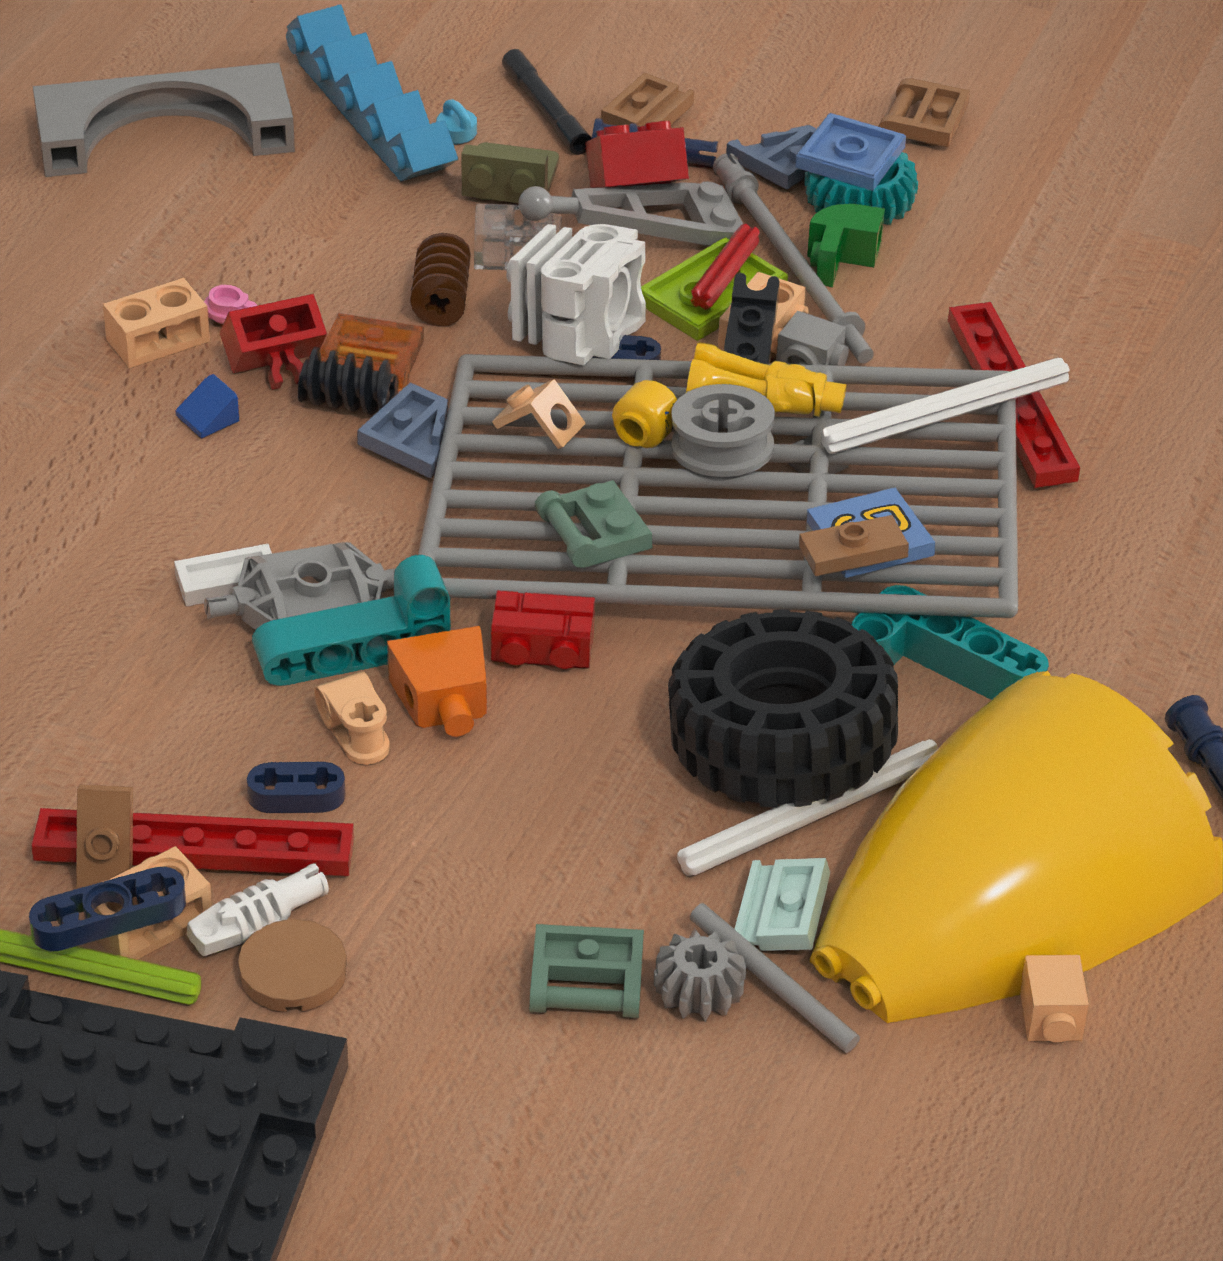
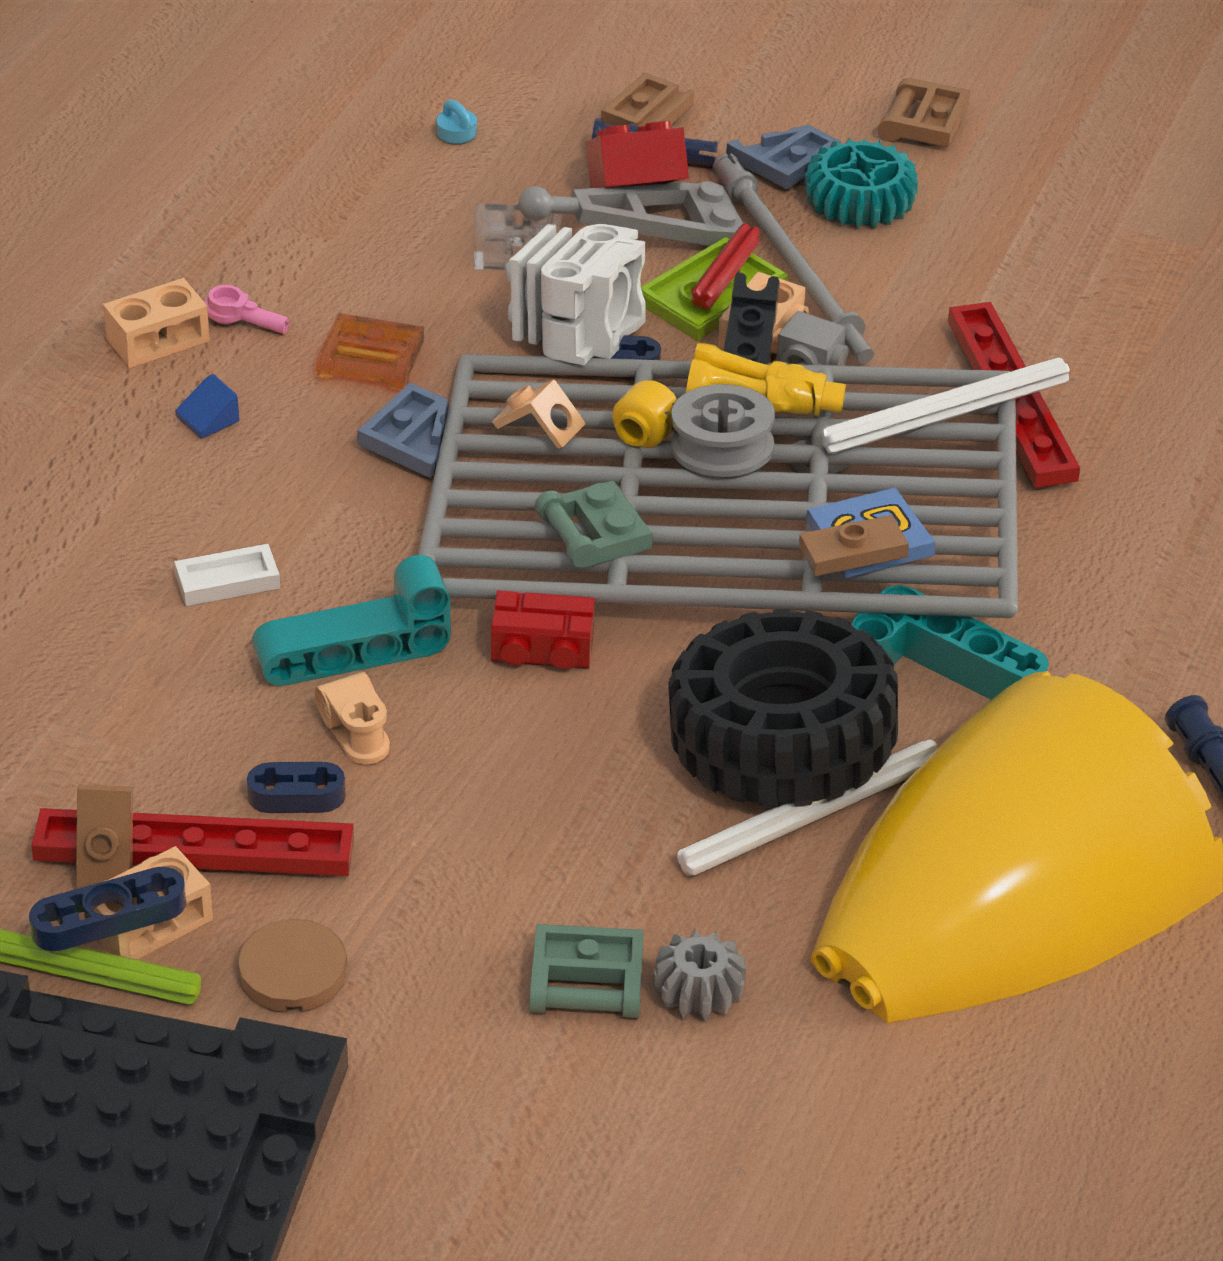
light grey arch [33,63,295,177] -> none
white hinge [187,863,329,956] -> none
light grey plate [204,542,396,630] -> none
red brick [220,294,327,390] -> none
dark azure brick [286,4,459,182] -> none
black piece [298,347,399,415] -> none
orange torso [387,626,487,737] -> none
reddish brown piece [410,233,471,327] -> none
olive bracket [461,142,559,203] -> none
black piece [502,49,592,155] -> none
light grey bar [690,903,860,1053] -> none
light aqua plate [735,858,830,951] -> none
medium blue tile [795,113,906,191] -> none
green brick [807,204,885,287] -> none
light nougat brick [1020,955,1089,1042] -> none

